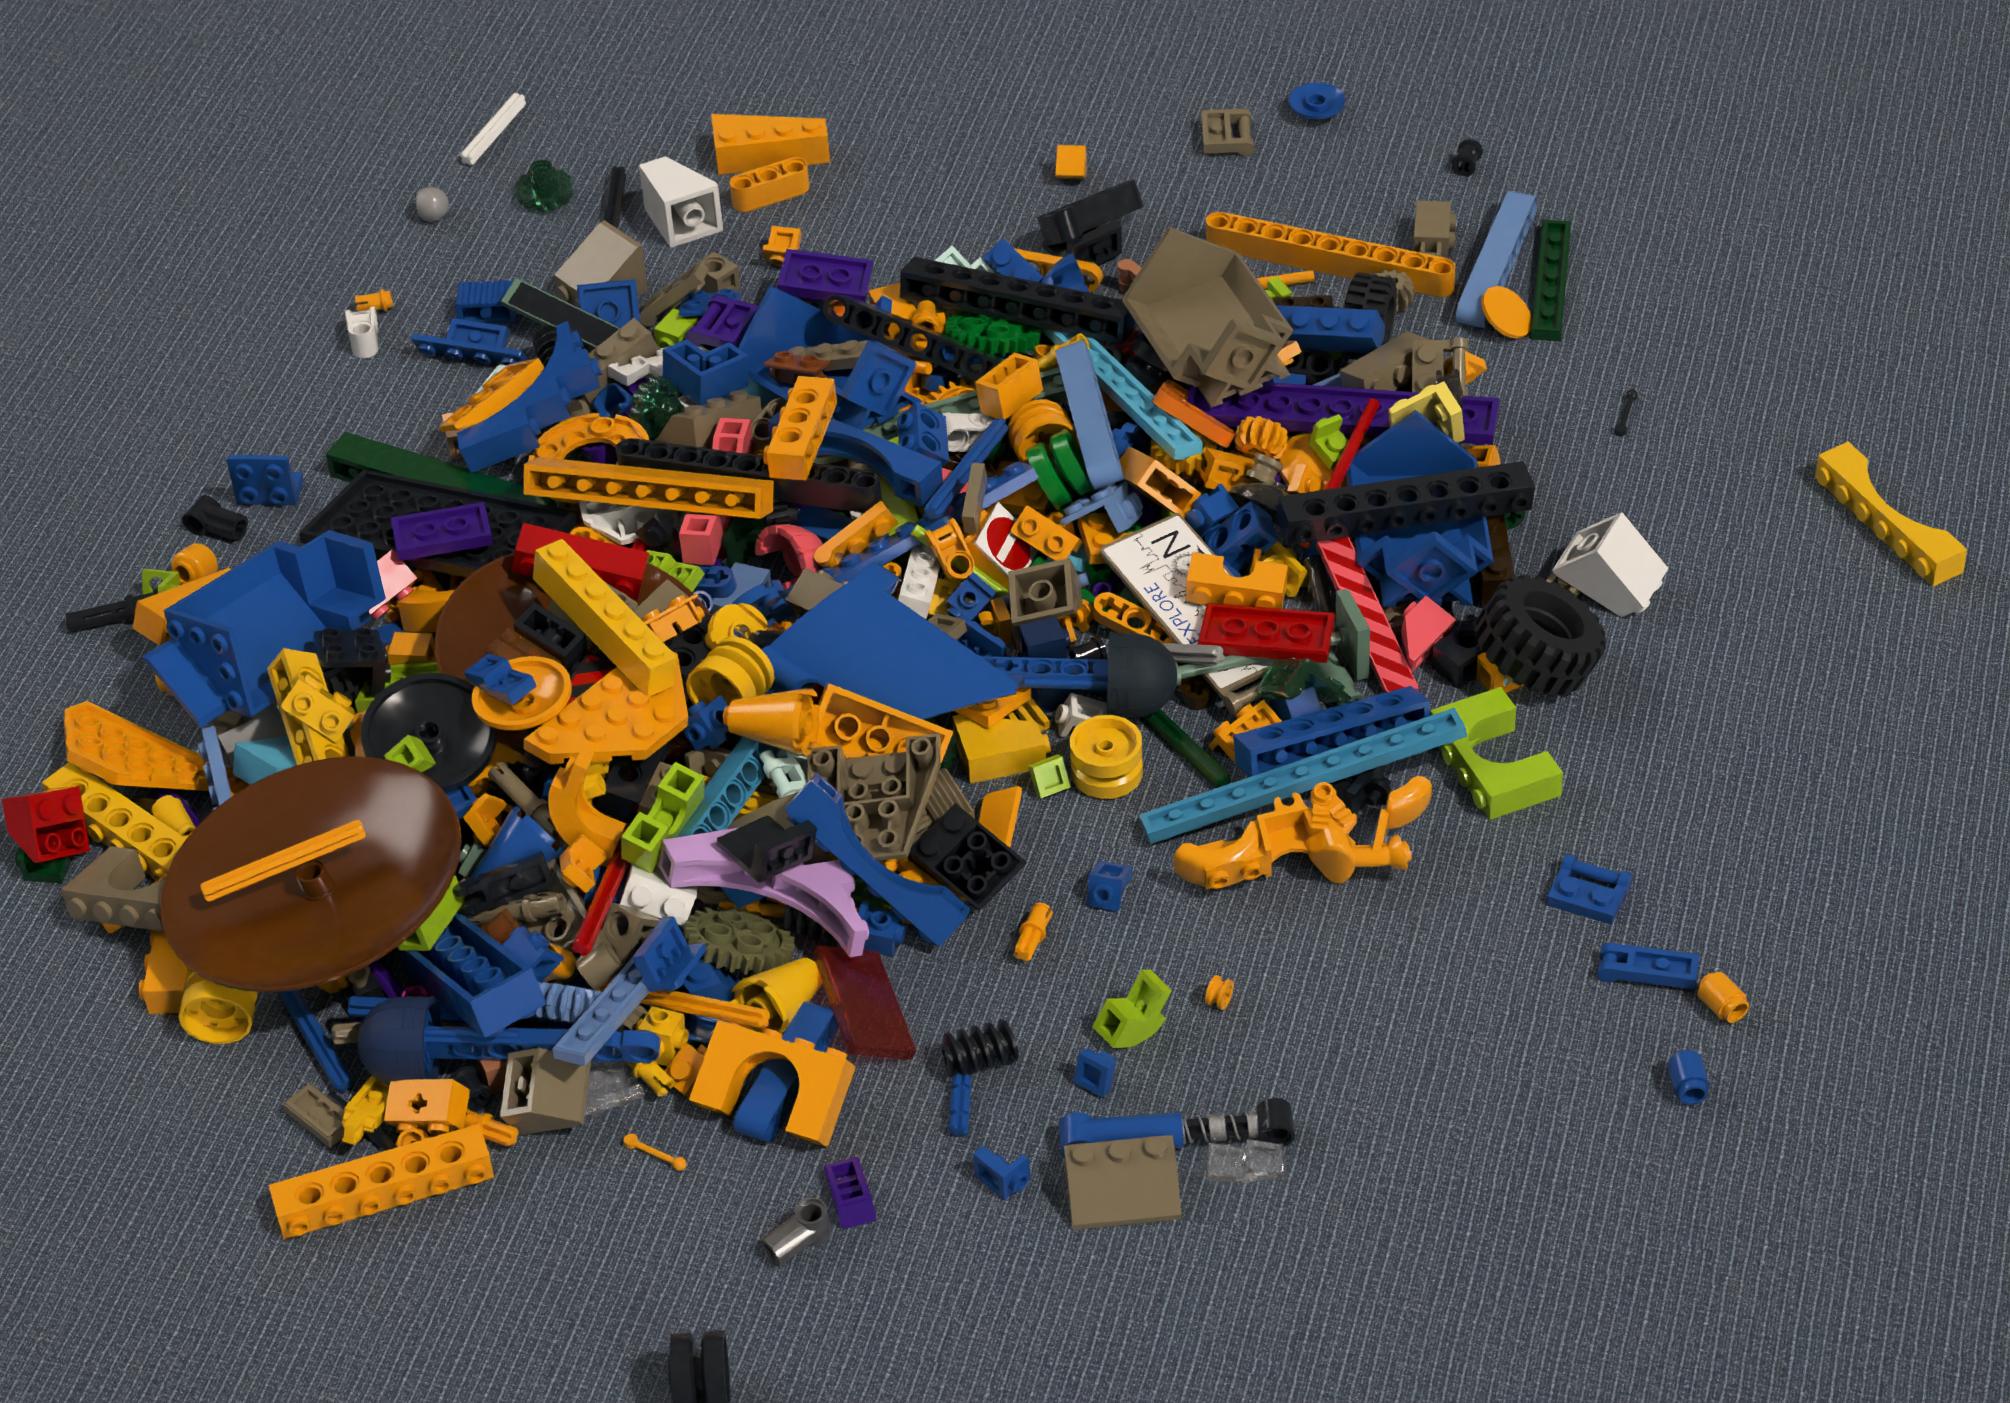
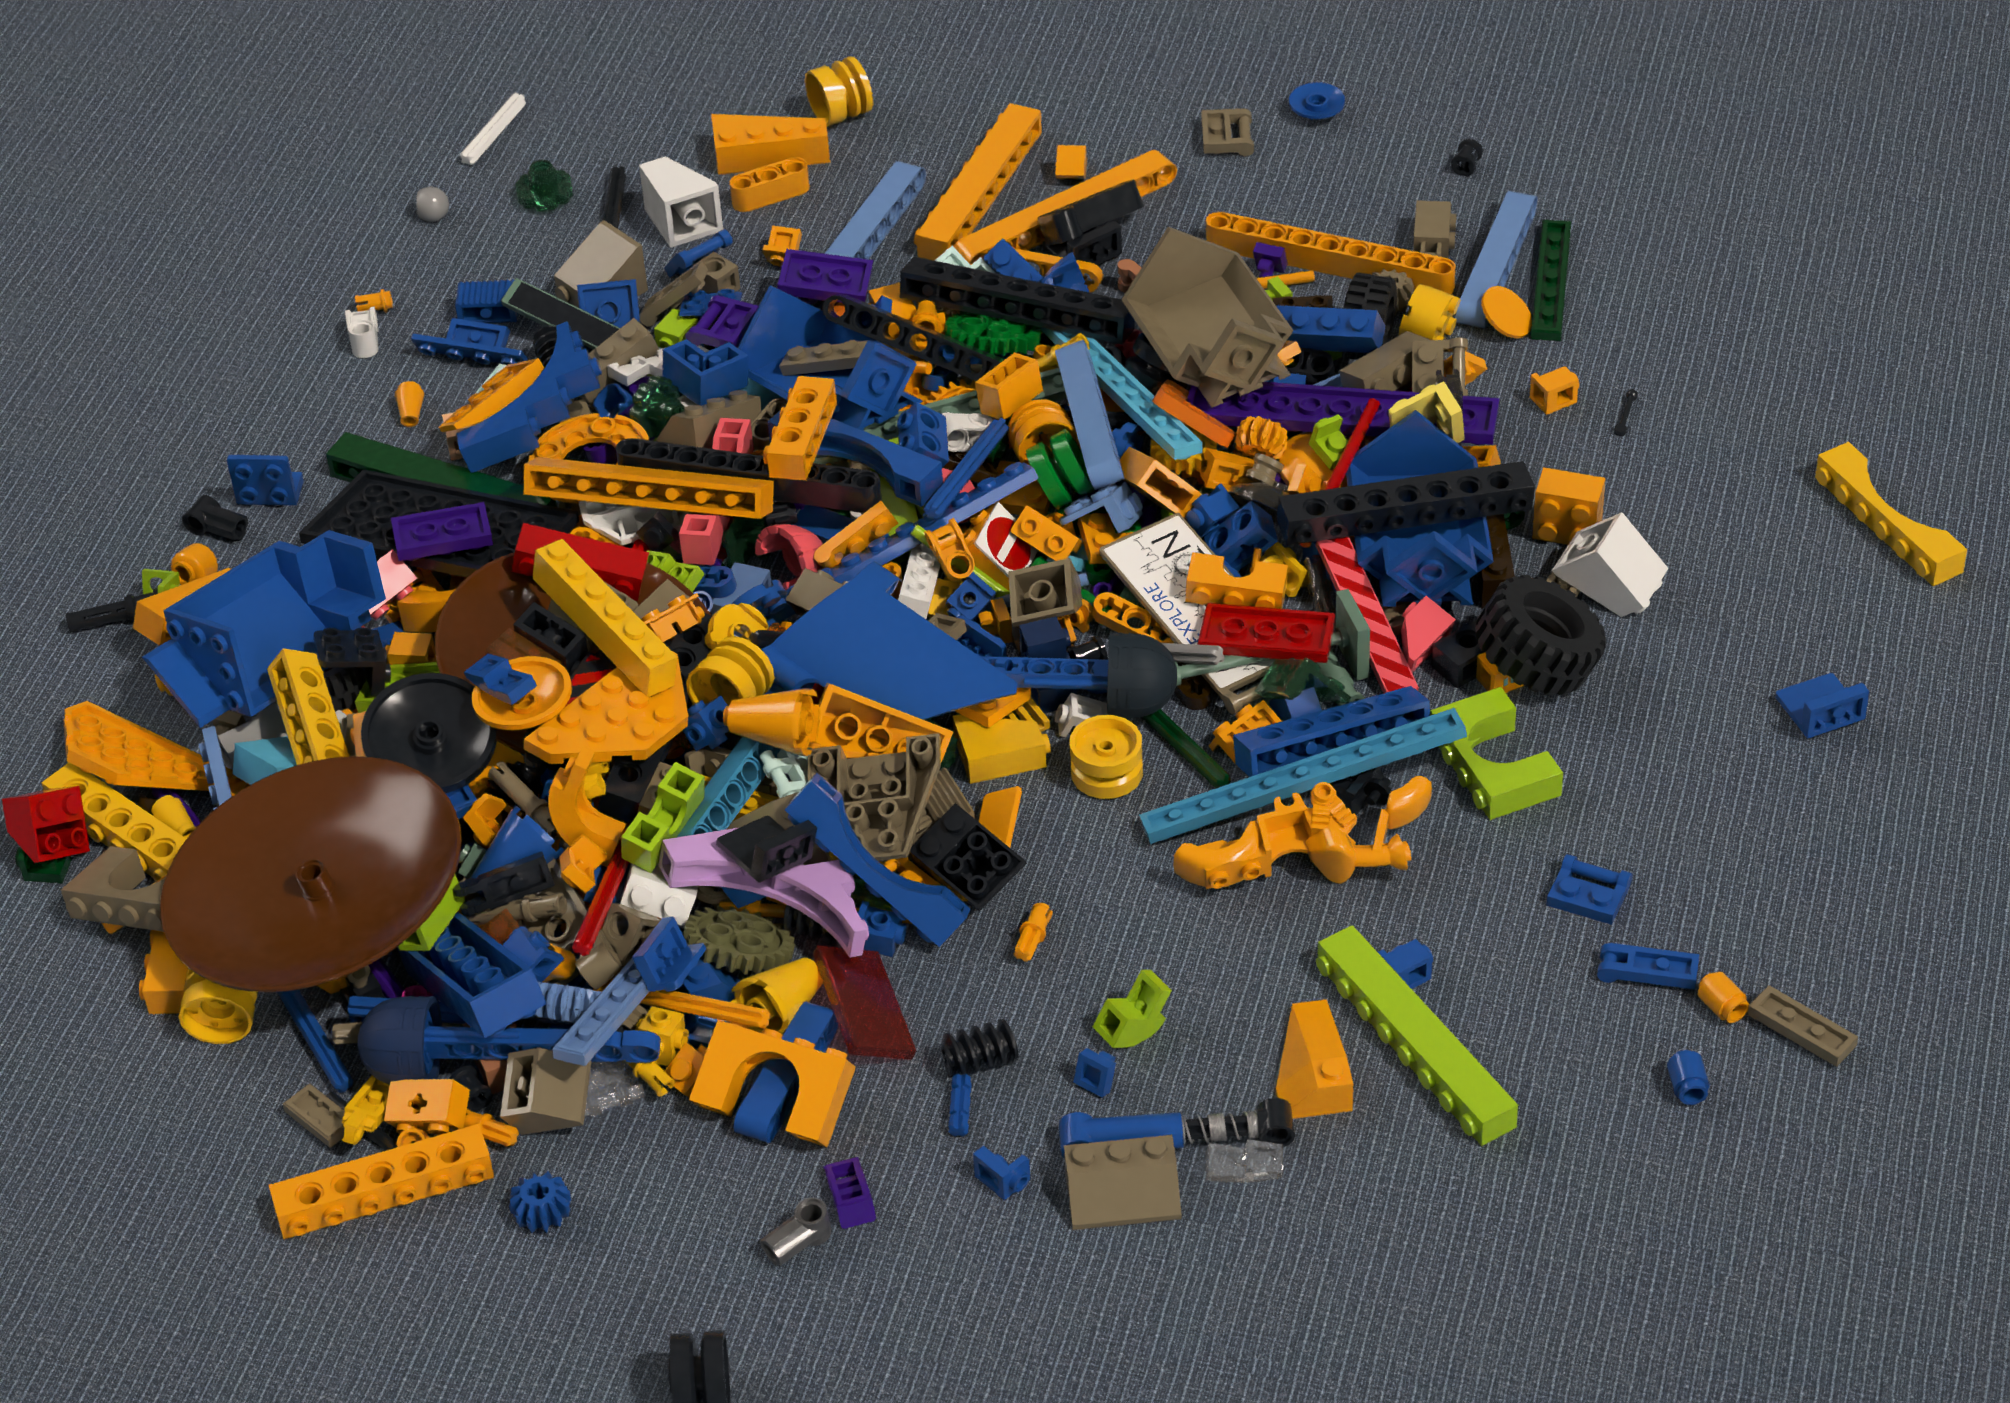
light orange axle [200,820,366,902] -> none
yellow bracket [281,673,355,742] -> none
lime slope [384,735,436,772] -> none
light orange hinge [623,1134,687,1171] -> none
dark orange hinge [763,351,831,385] -> none
dark tan tile [962,462,988,534] -> none
lime tile [1028,754,1071,798] -> none
blue bracket [1086,861,1133,911] -> none
light orange bush [1205,975,1234,1010] -> none
none -> light orange cone [395,381,425,427]
none -> blue gear [509,1171,571,1233]
none -> blue plate [664,229,733,278]
none -> yellow wheel [805,56,873,127]
none -> medium blue beam [824,161,926,259]
none -> light orange brick [914,103,1042,261]
none -> light orange beam [953,150,1177,265]
none -> dark purple tile [1253,242,1287,278]
none -> light orange wedge [1276,999,1353,1119]
none -> lime brick [1316,925,1518,1146]
none -> blue brick [1378,939,1433,989]
none -> yellow brick [1399,284,1461,340]
none -> light orange brick [1530,366,1580,415]
none -> light orange brick [1532,467,1606,545]
none -> dark tan plate [1748,985,1858,1067]
none -> blue bracket [1775,673,1869,739]

